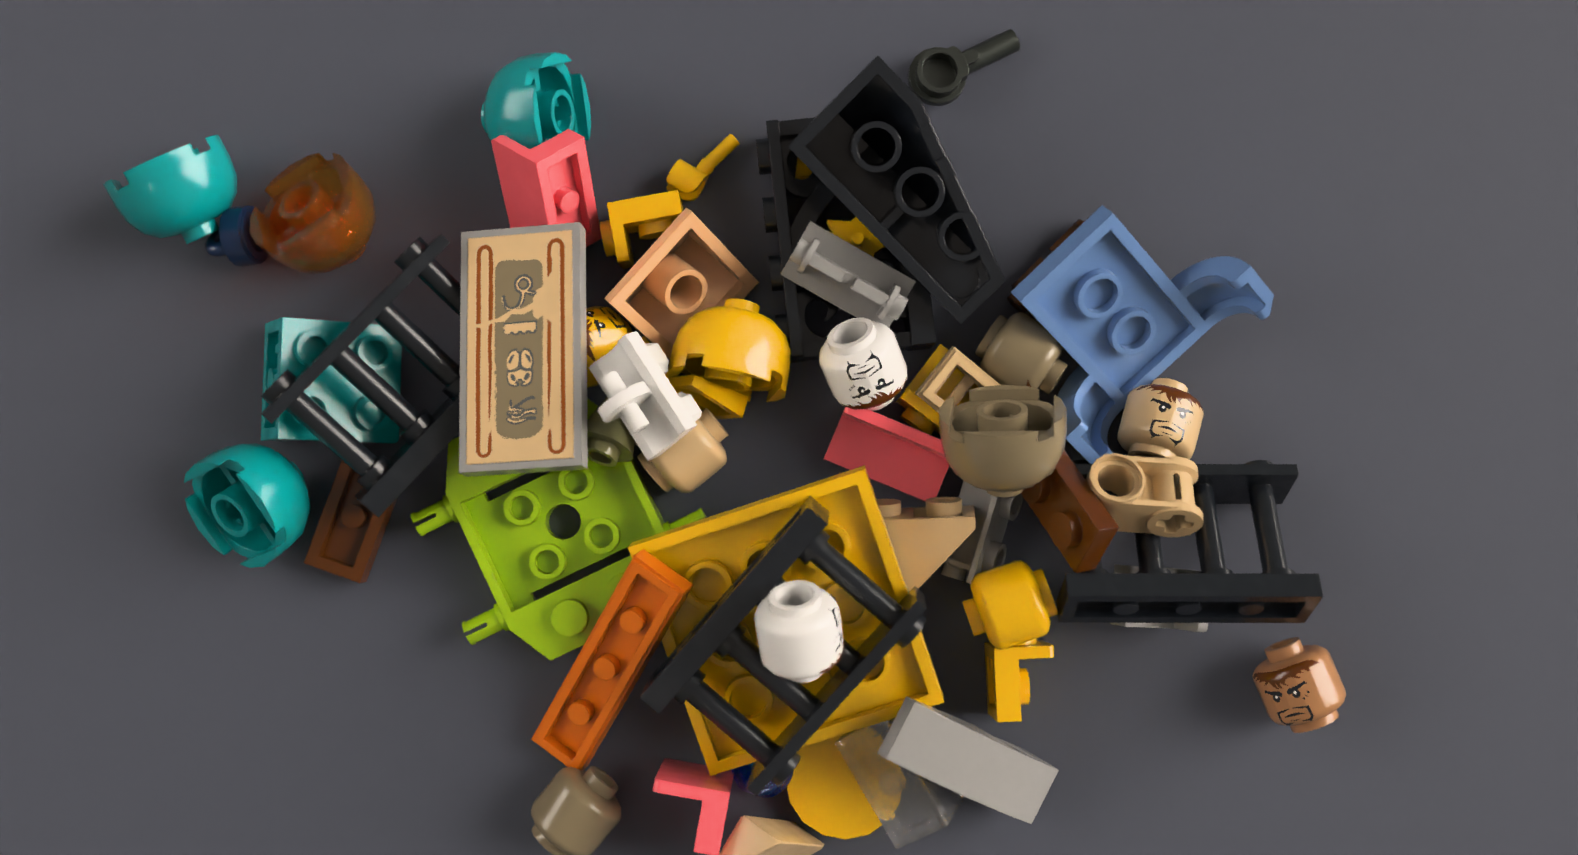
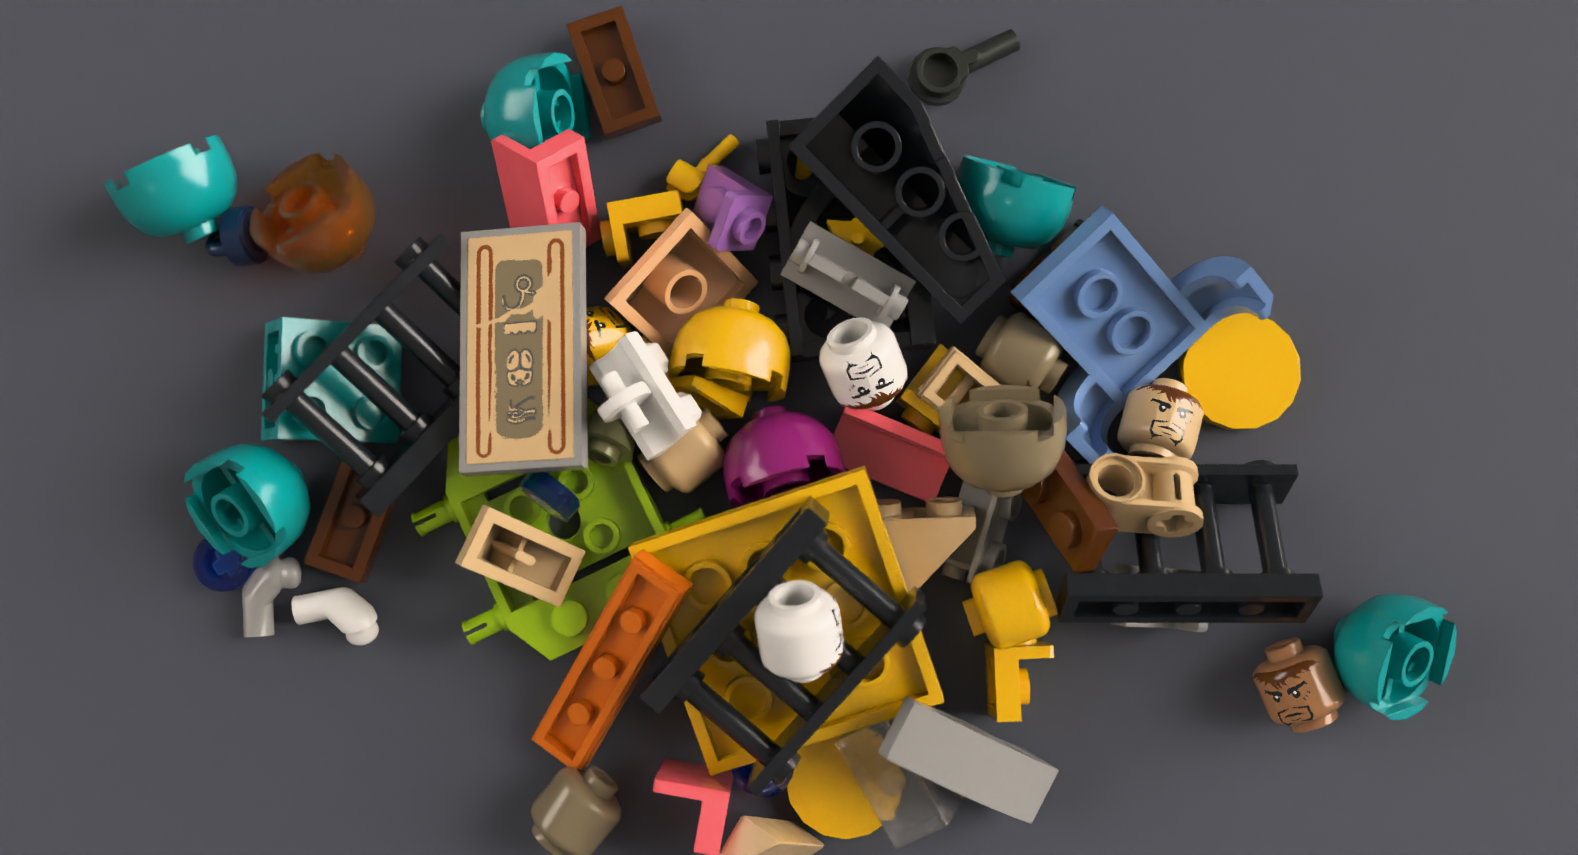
none -> clear blue tile [193,538,257,592]
none -> light grey arm [242,557,301,637]
none -> white arm [291,587,379,646]
none -> tan slope [455,504,586,607]
none -> tile [518,472,580,523]
none -> reddish brown plate [566,5,662,140]
none -> medium lavender bracket [692,165,774,251]
none -> magenta cylinder [723,406,846,509]
none -> teal cylinder [956,155,1076,258]
none -> yellow tile [1178,313,1301,430]
none -> teal cylinder [1333,594,1457,720]

